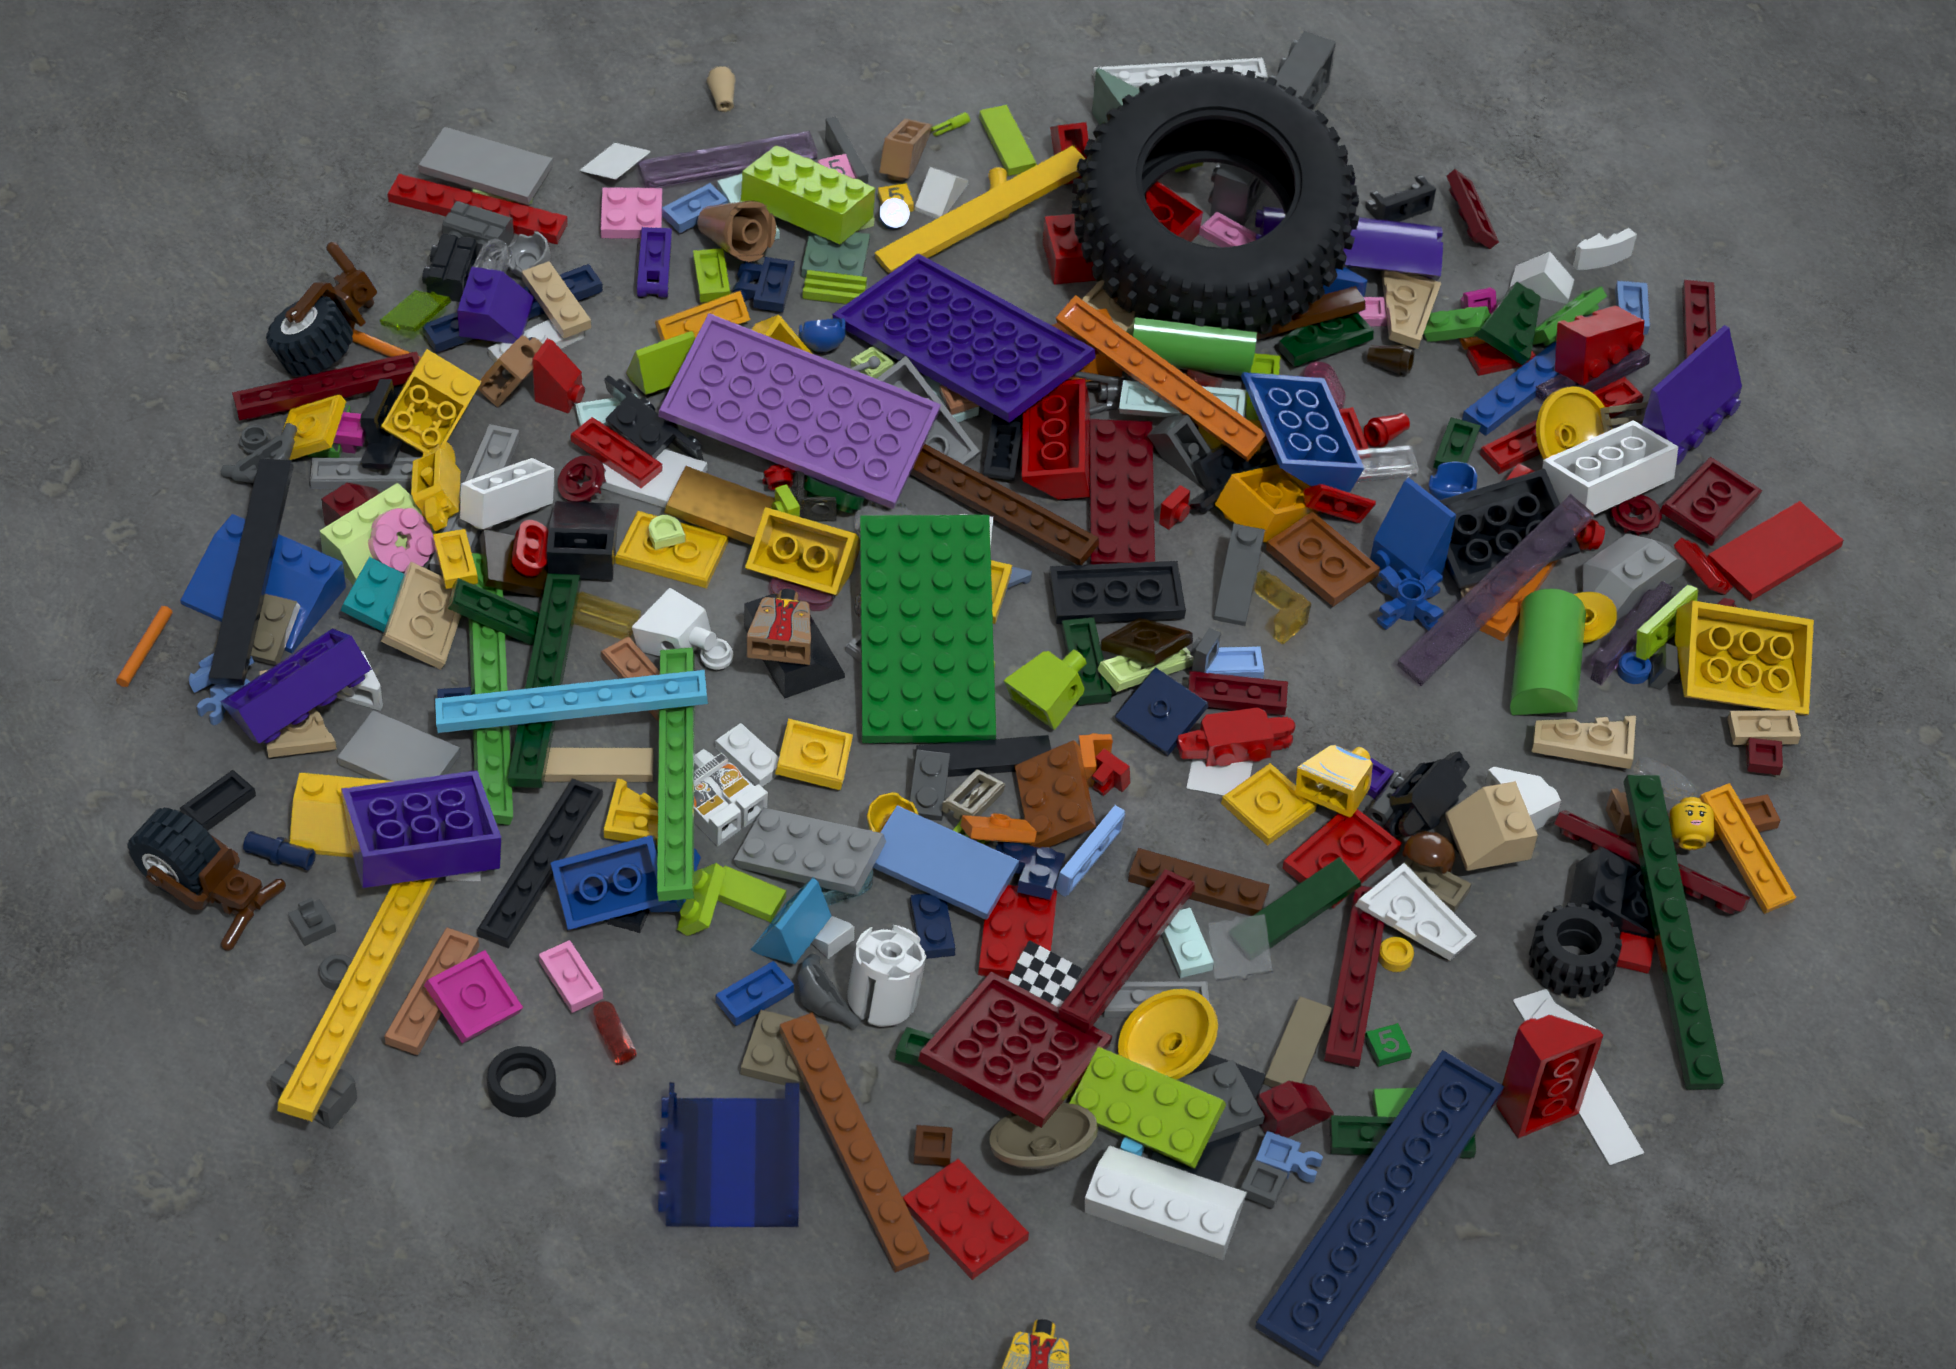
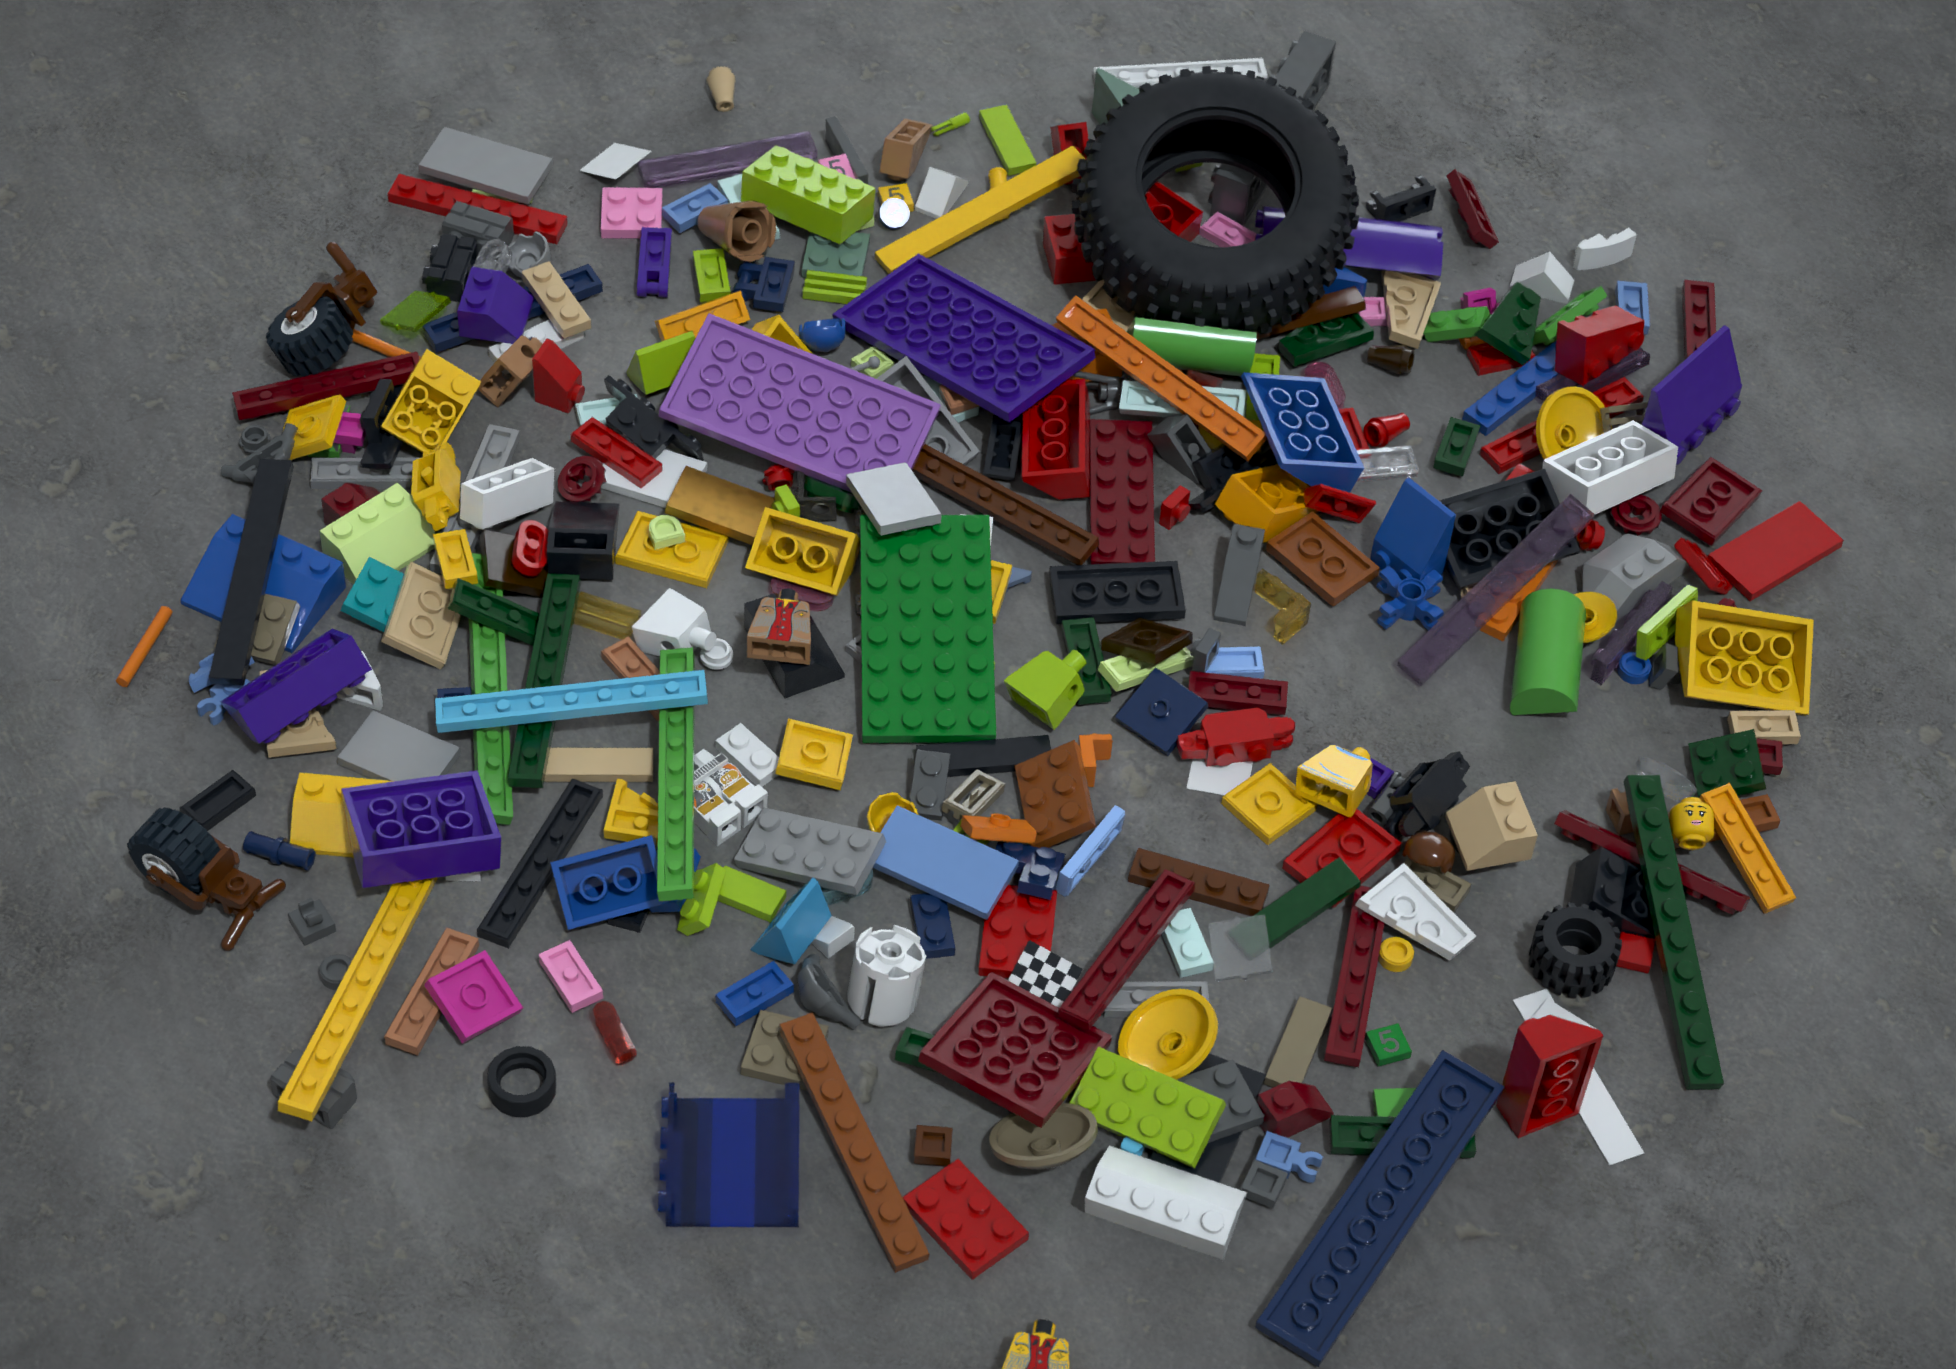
bright pink plate [368,508,435,573] -> none
red tile [1092,748,1131,796] -> none
blue hair [1429,461,1478,501] -> none
white slope [1484,767,1561,830] -> none
tan wing [1532,716,1636,769] -> none
none -> tile [846,462,941,536]
none -> dark green plate [1688,729,1766,798]

